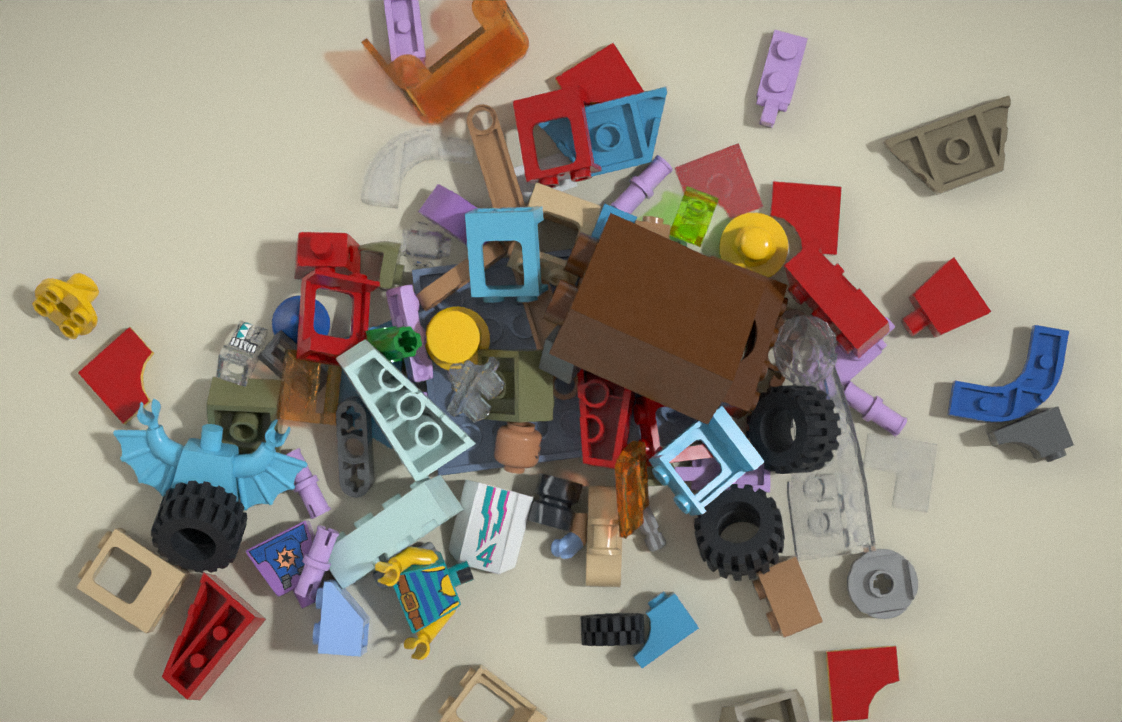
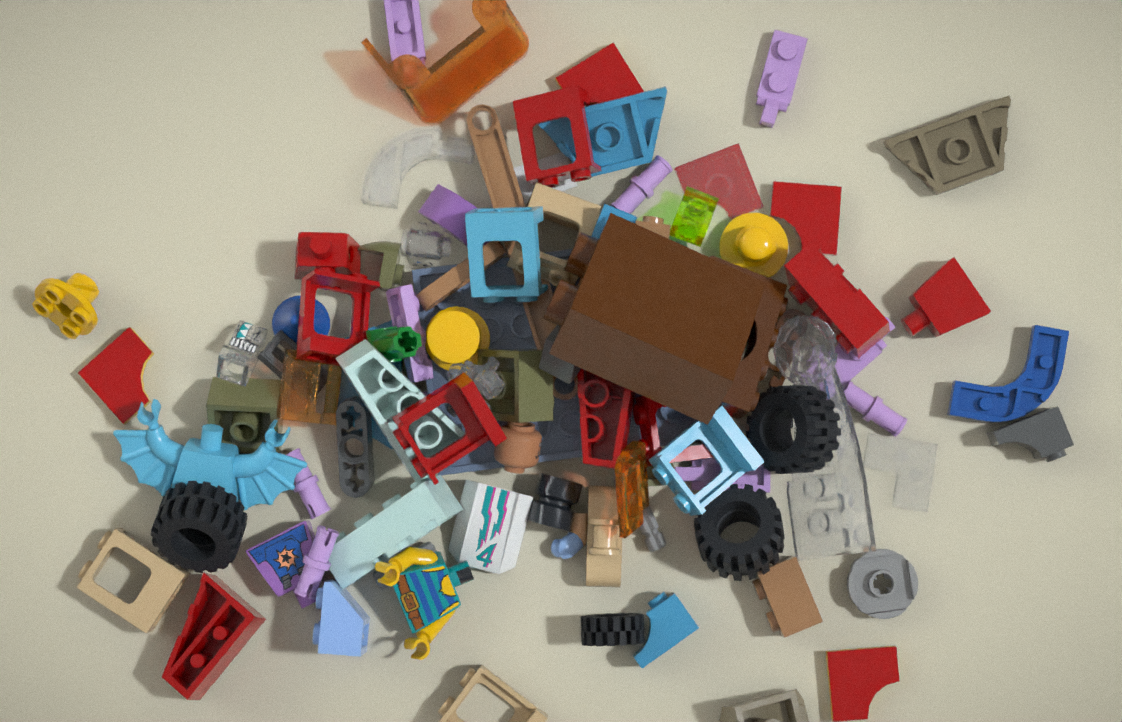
none -> red window [392,372,507,485]

